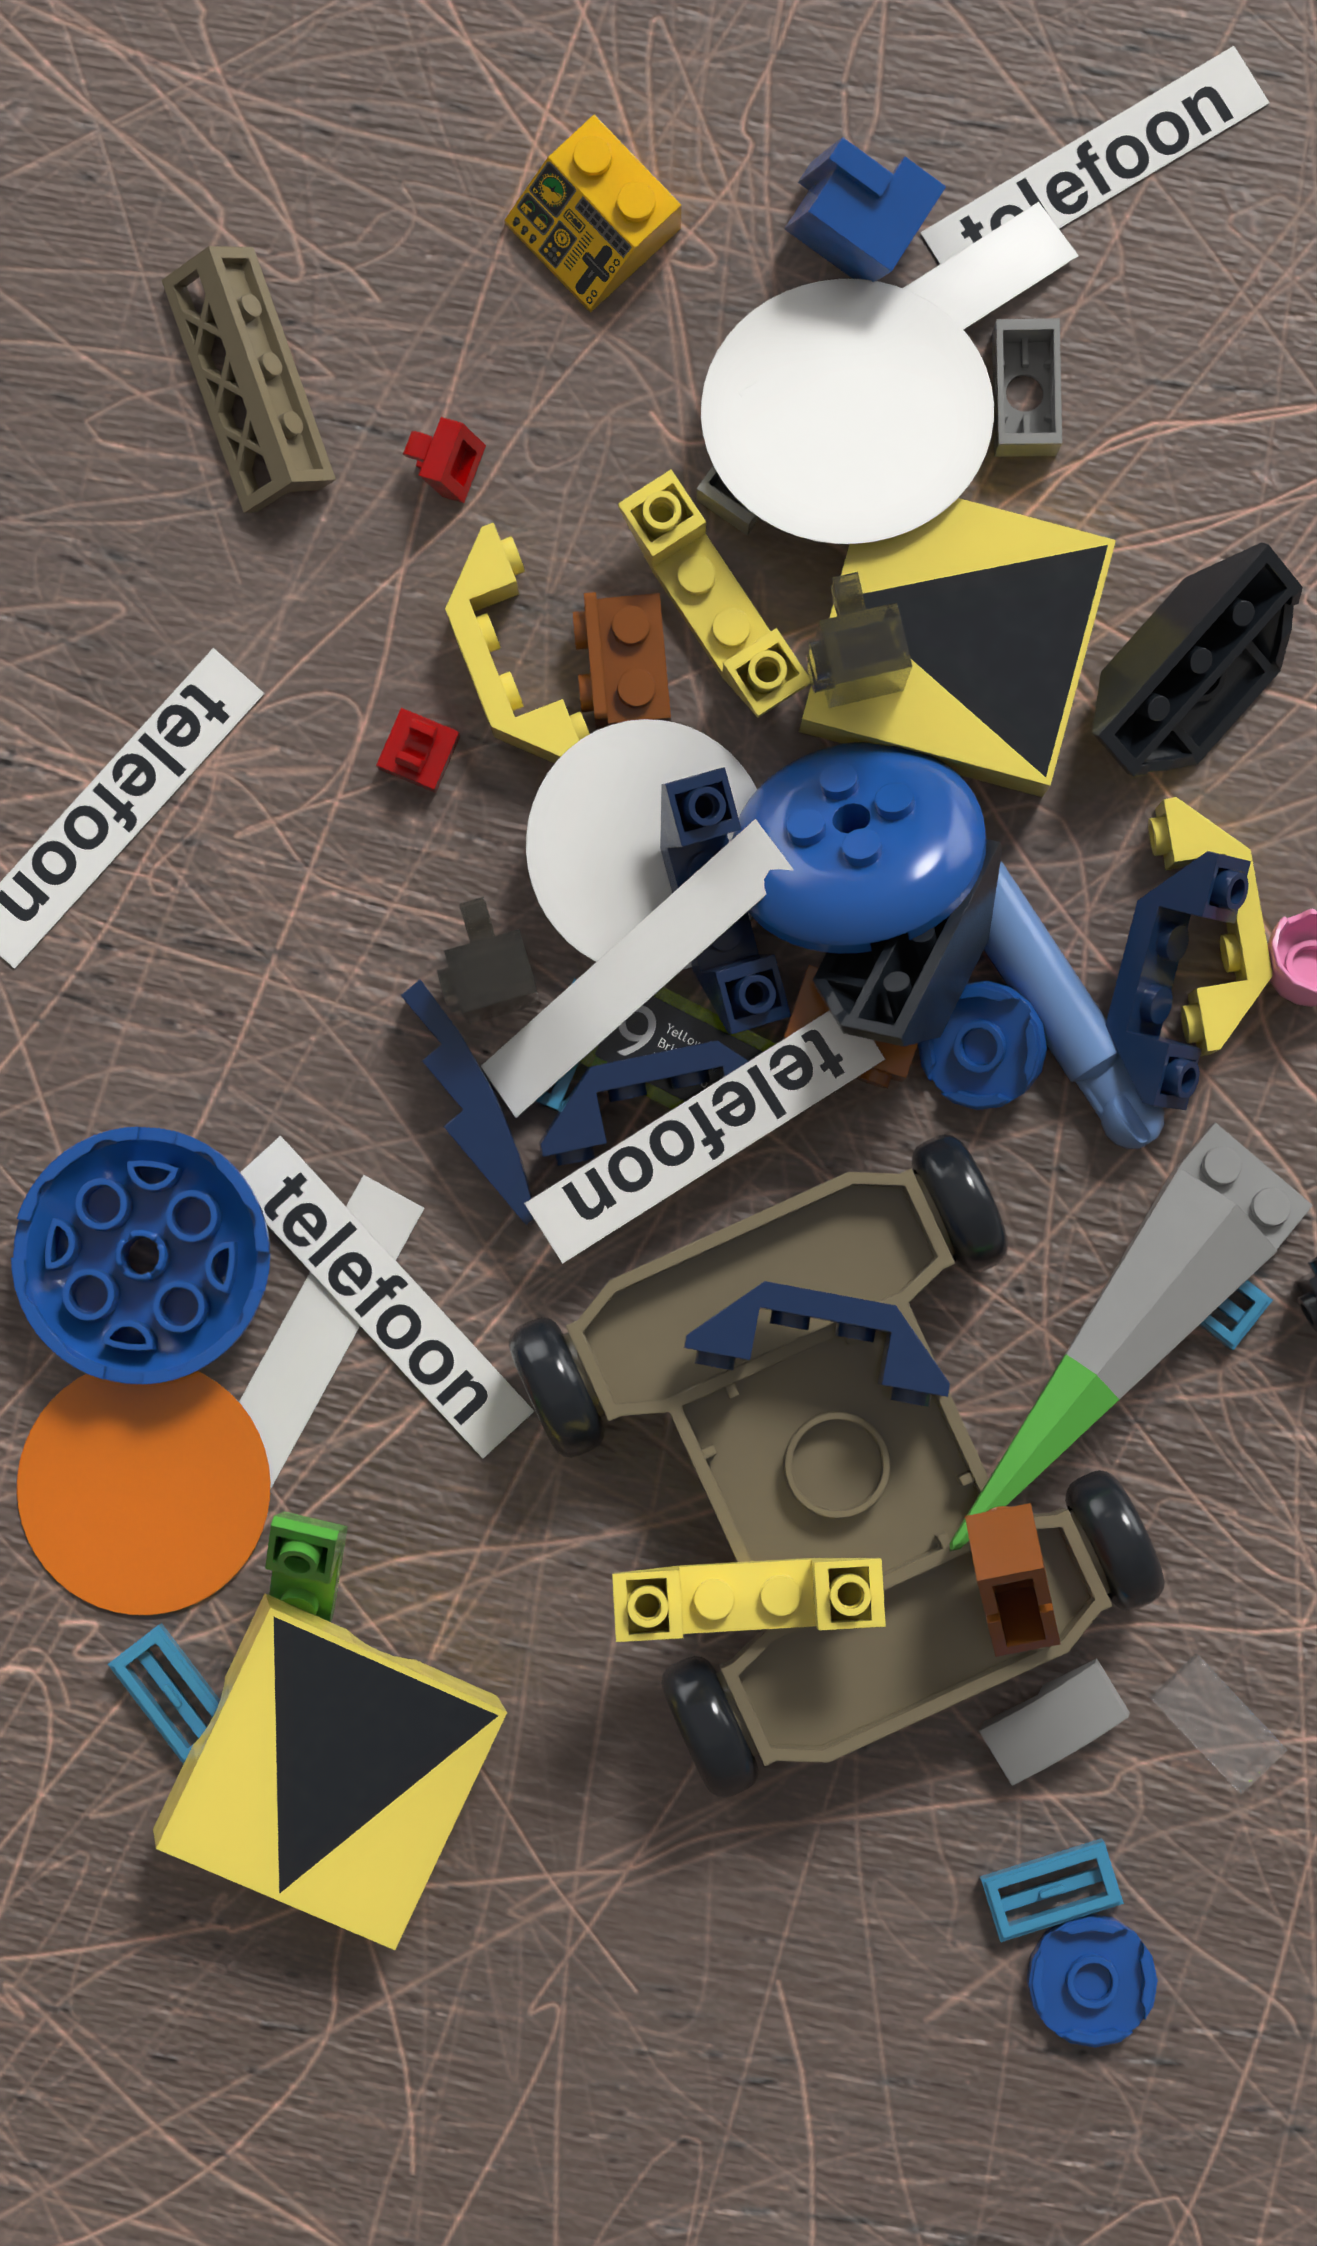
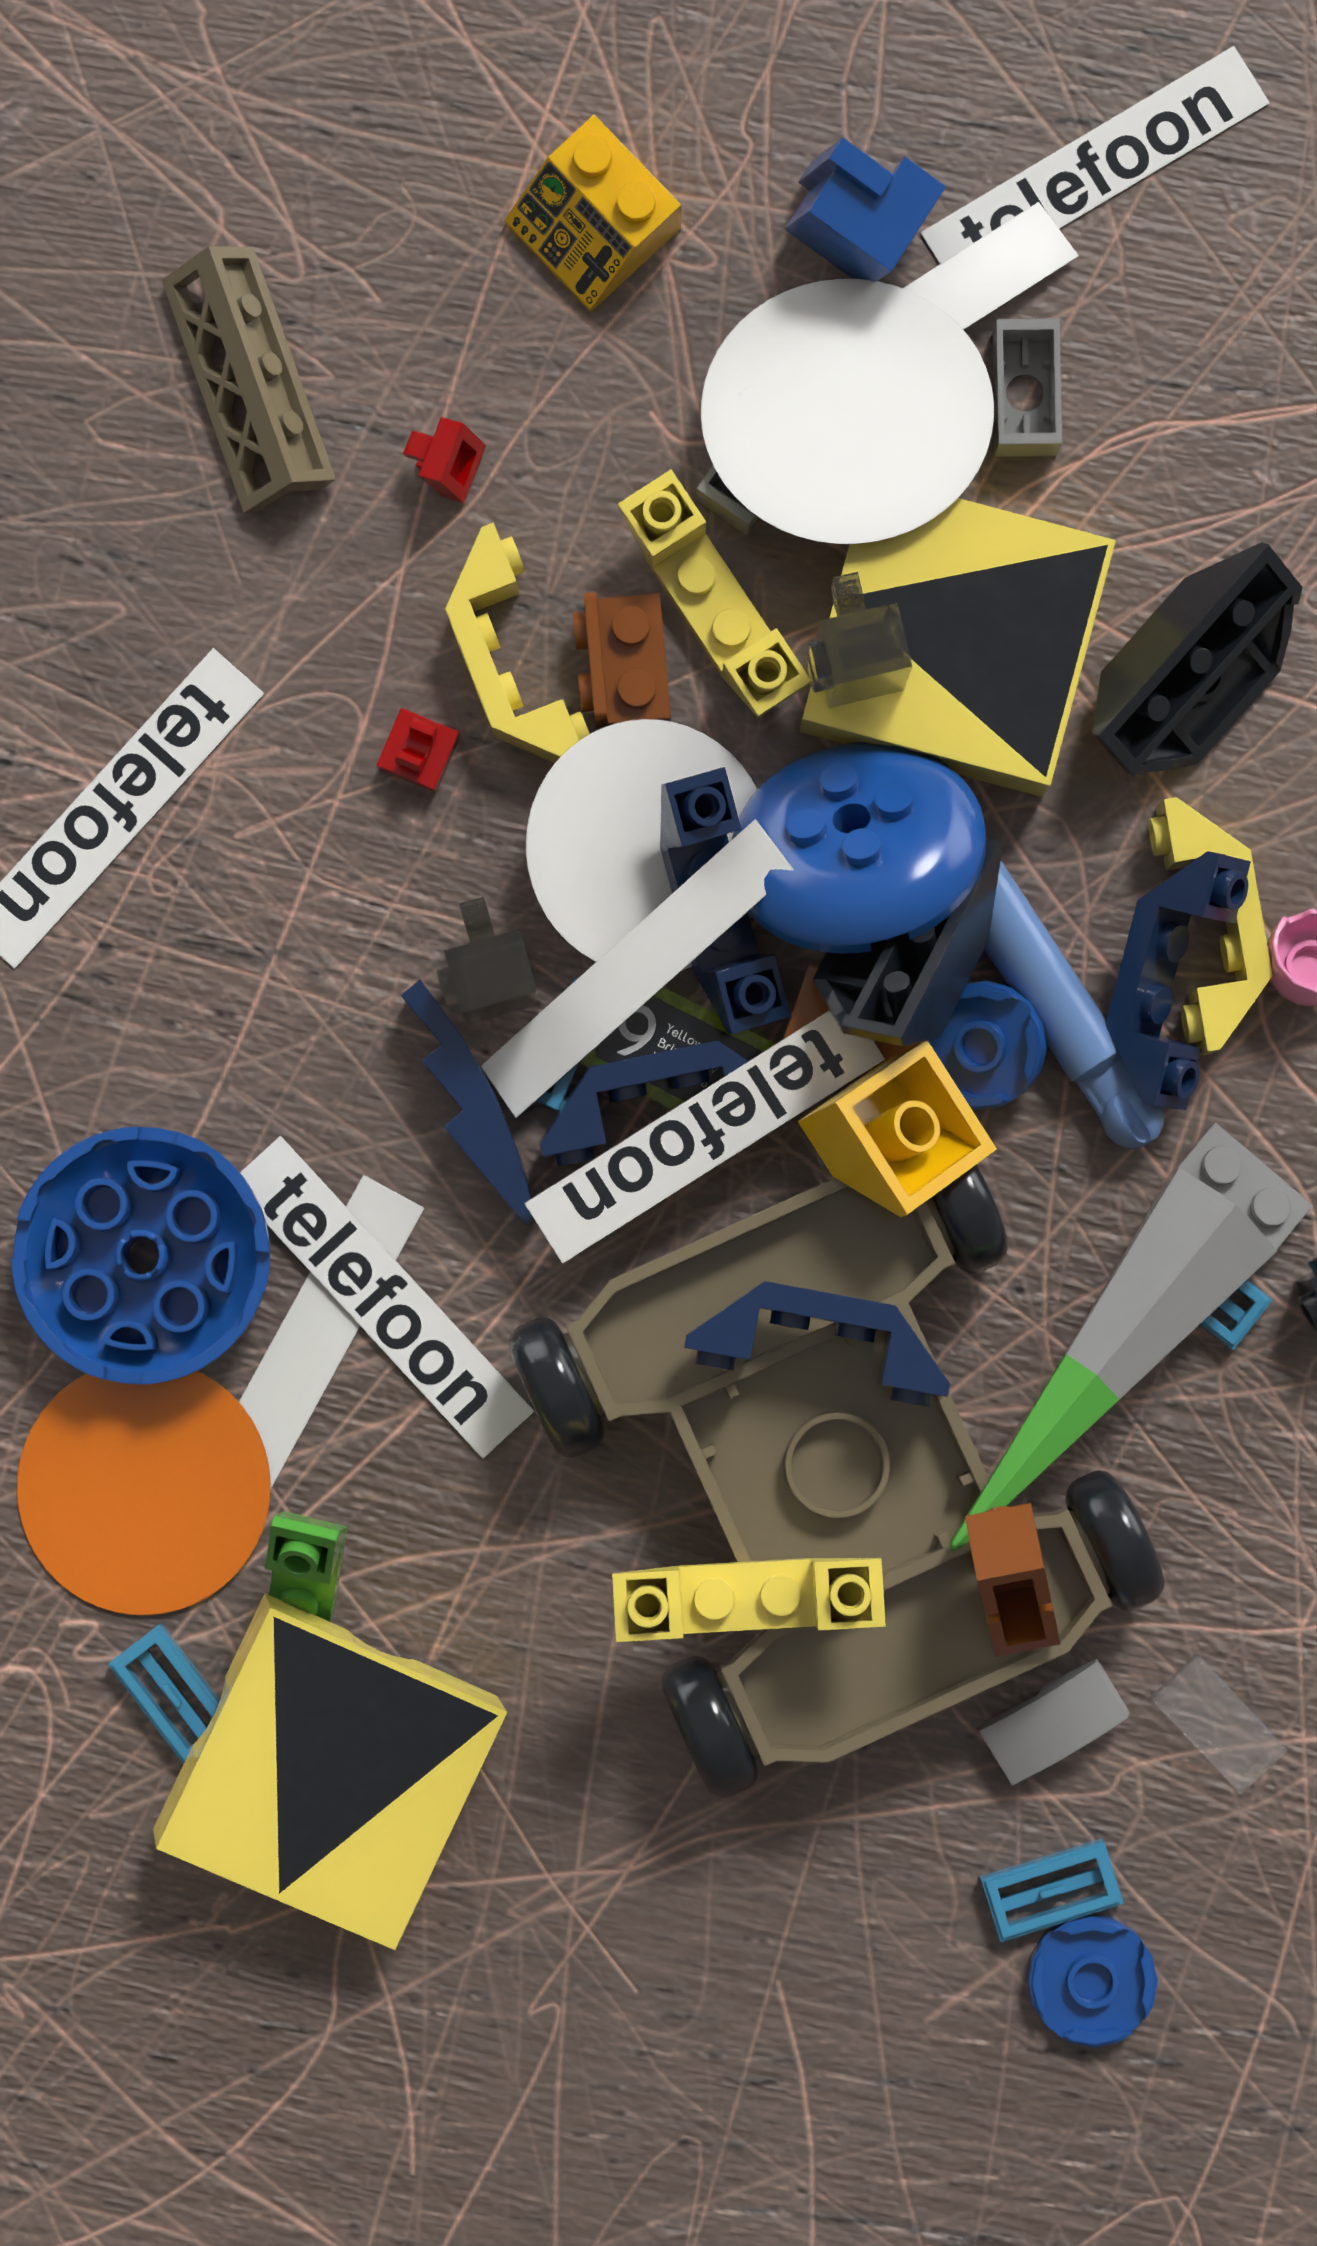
none -> yellow slope [798,1040,997,1217]

